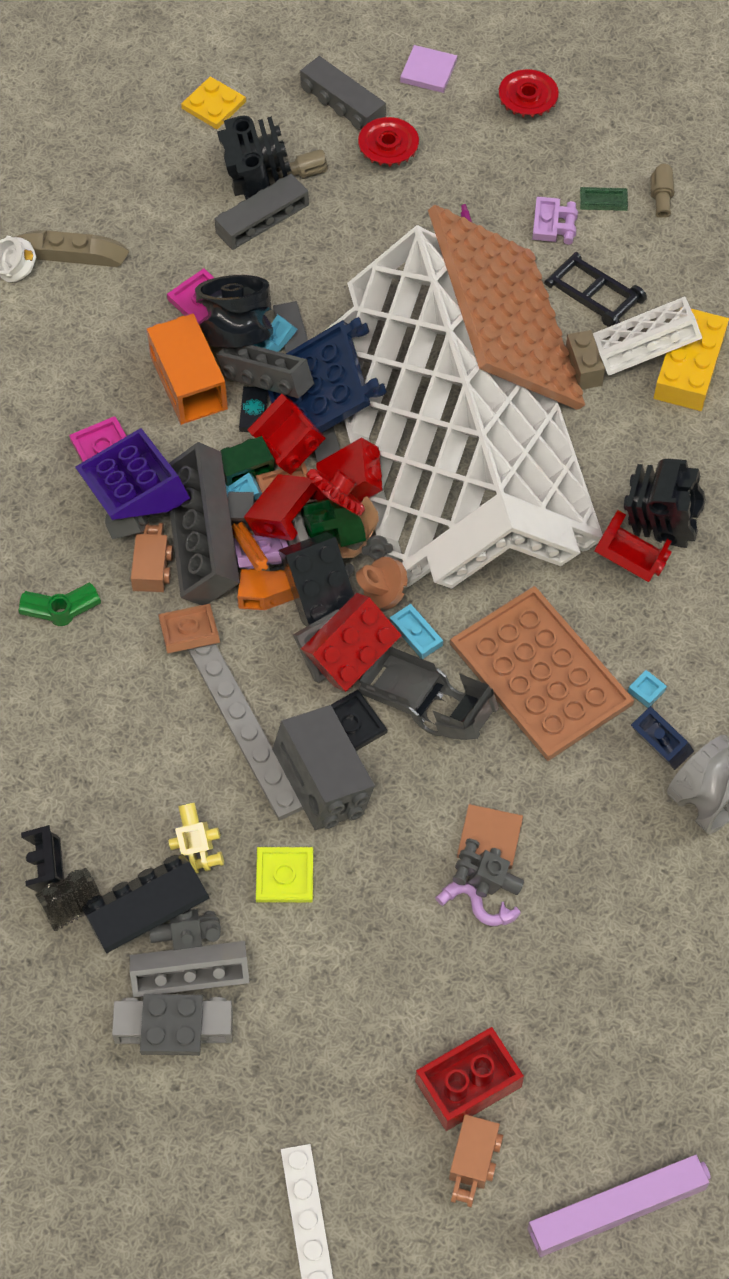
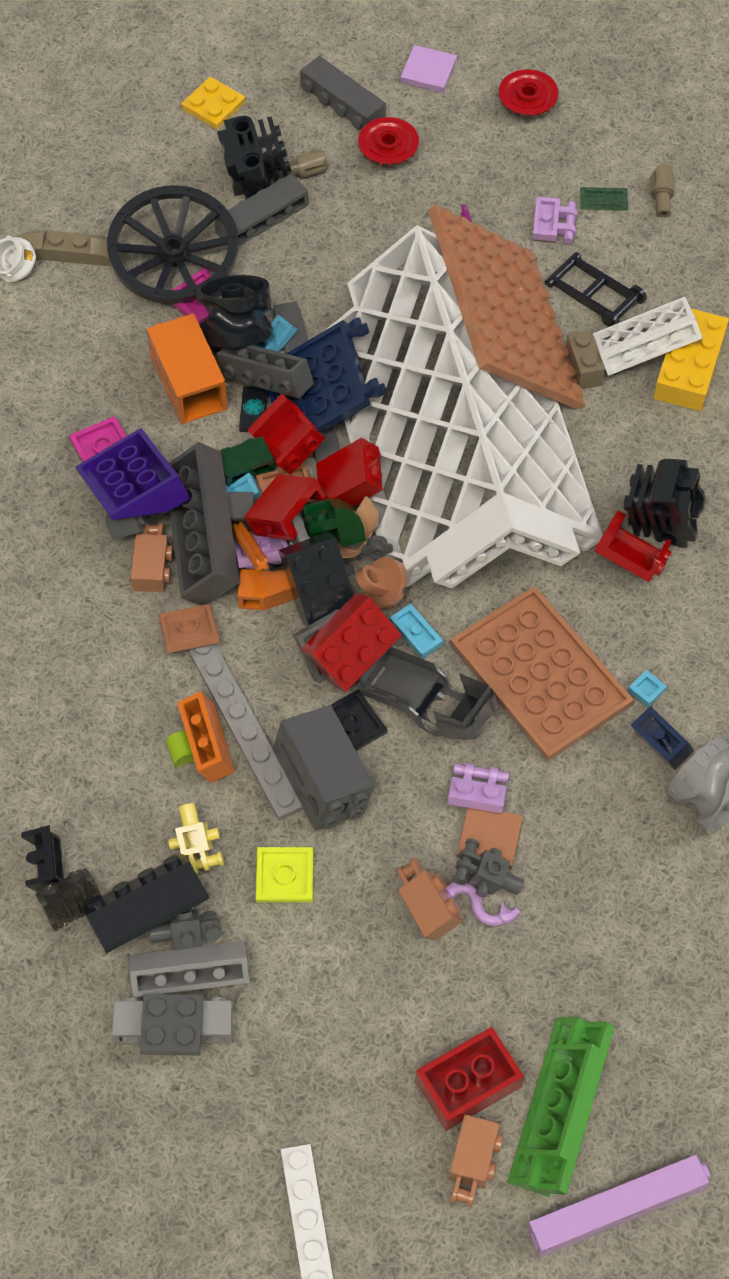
green piece [18,582,101,626] -> none
red gear [306,469,365,516] -> none
none -> black wheel [107,185,238,304]
none -> lime brick [165,730,194,768]
none -> orange brick [177,691,235,783]
none -> nougat brick [397,857,463,940]
none -> lavender plate [447,762,509,813]
none -> bright green slope [507,1017,615,1197]

